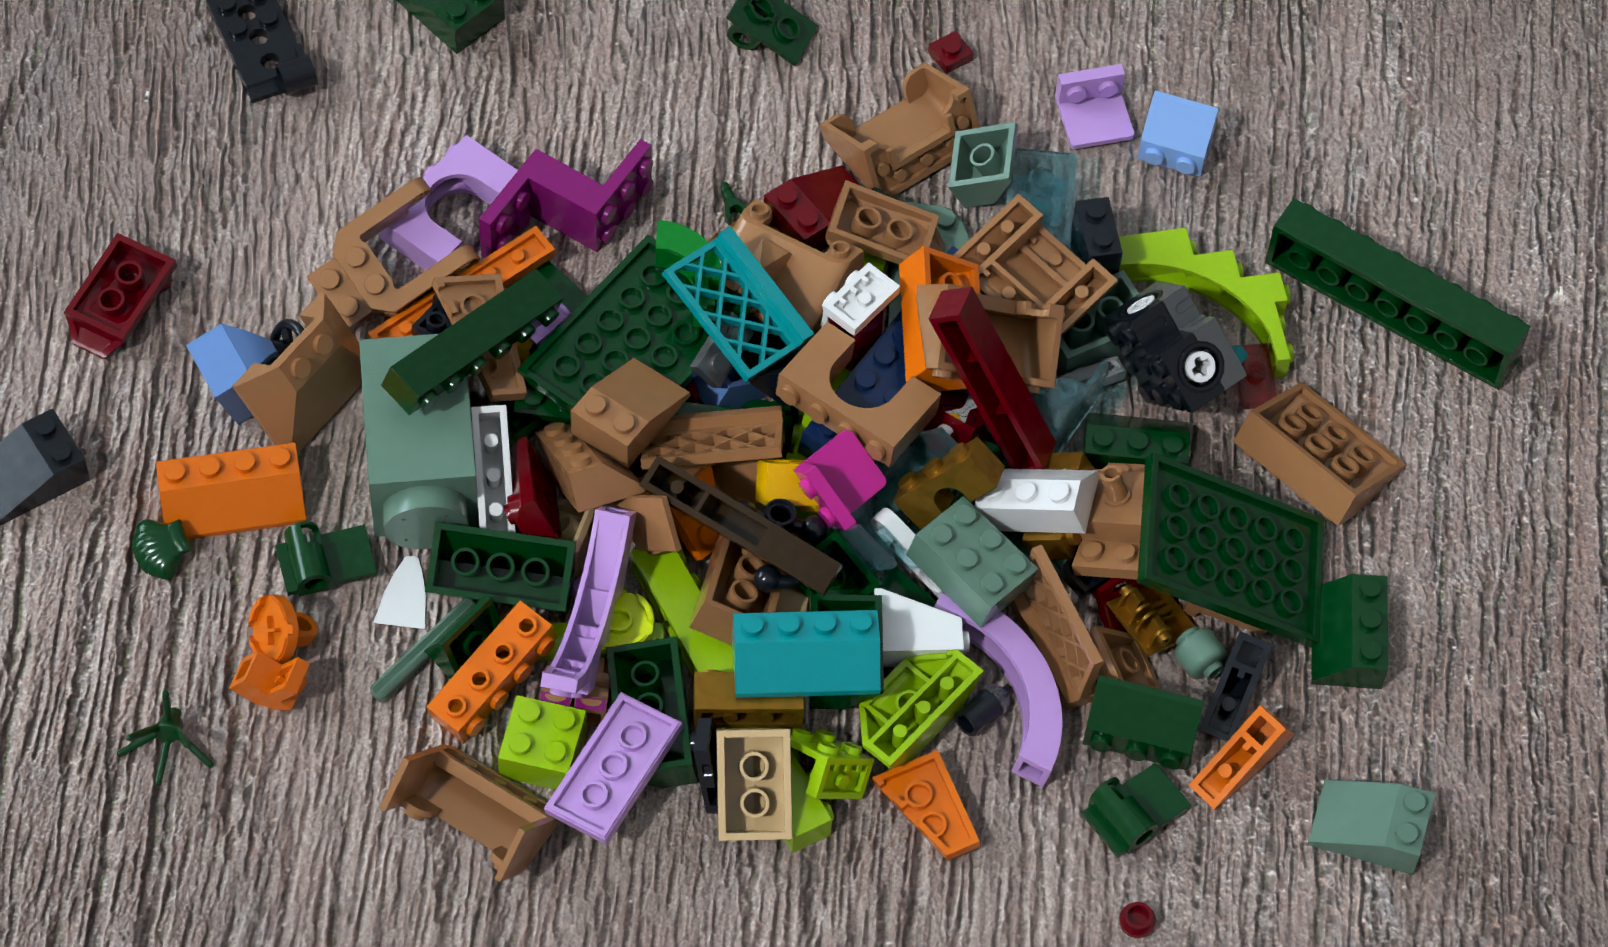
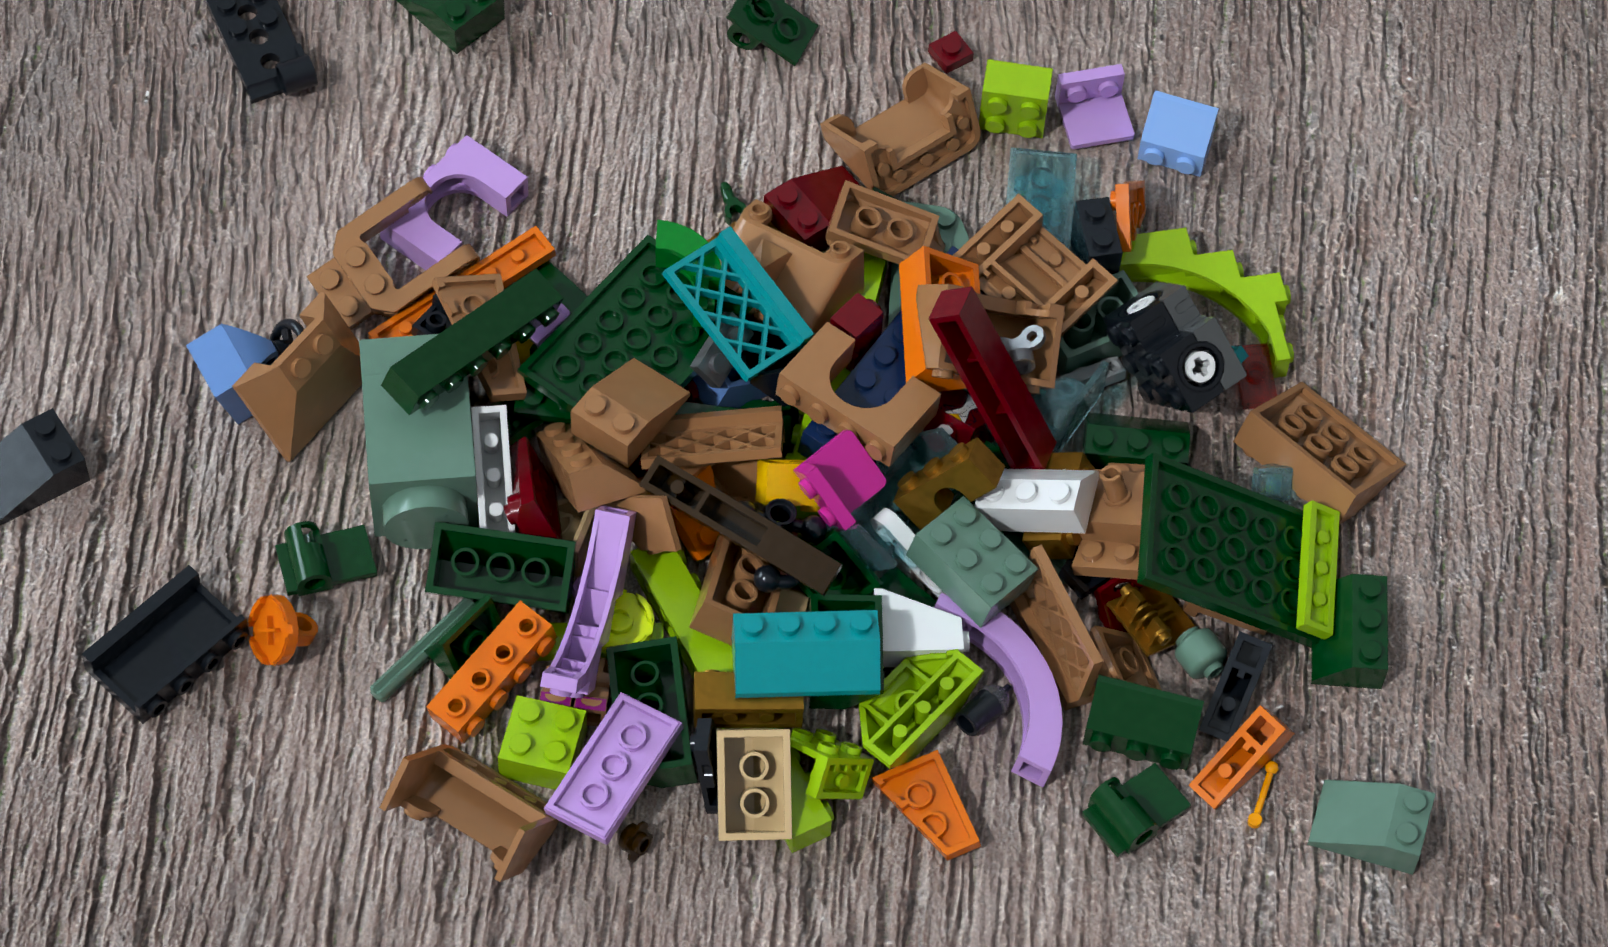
dark red slope [64,233,177,359] -> none
dark green plant [117,690,214,786] -> none
dark green animal [132,519,194,580] -> none
orange slope [156,443,306,540] -> none
orange brick [229,650,310,711] -> none
white sticker [373,556,426,629] -> none
magenta bracket [479,139,653,258] -> none
white bracket [820,263,900,337] -> none
sand green slope [948,122,1018,208] -> none
dark red plate [1119,902,1156,938] -> none
dark green brick [1265,198,1531,390] -> none
none -> black panel [82,565,250,724]
none -> dark brown plate [618,821,653,862]
none -> lime brick [979,59,1053,138]
none -> flat silver piece [1000,325,1046,375]
none -> orange wing [1110,180,1146,252]
none -> light orange hinge [1247,761,1279,829]
none -> clear light blue slope [1252,463,1293,502]
none -> lime plate [1296,500,1340,640]

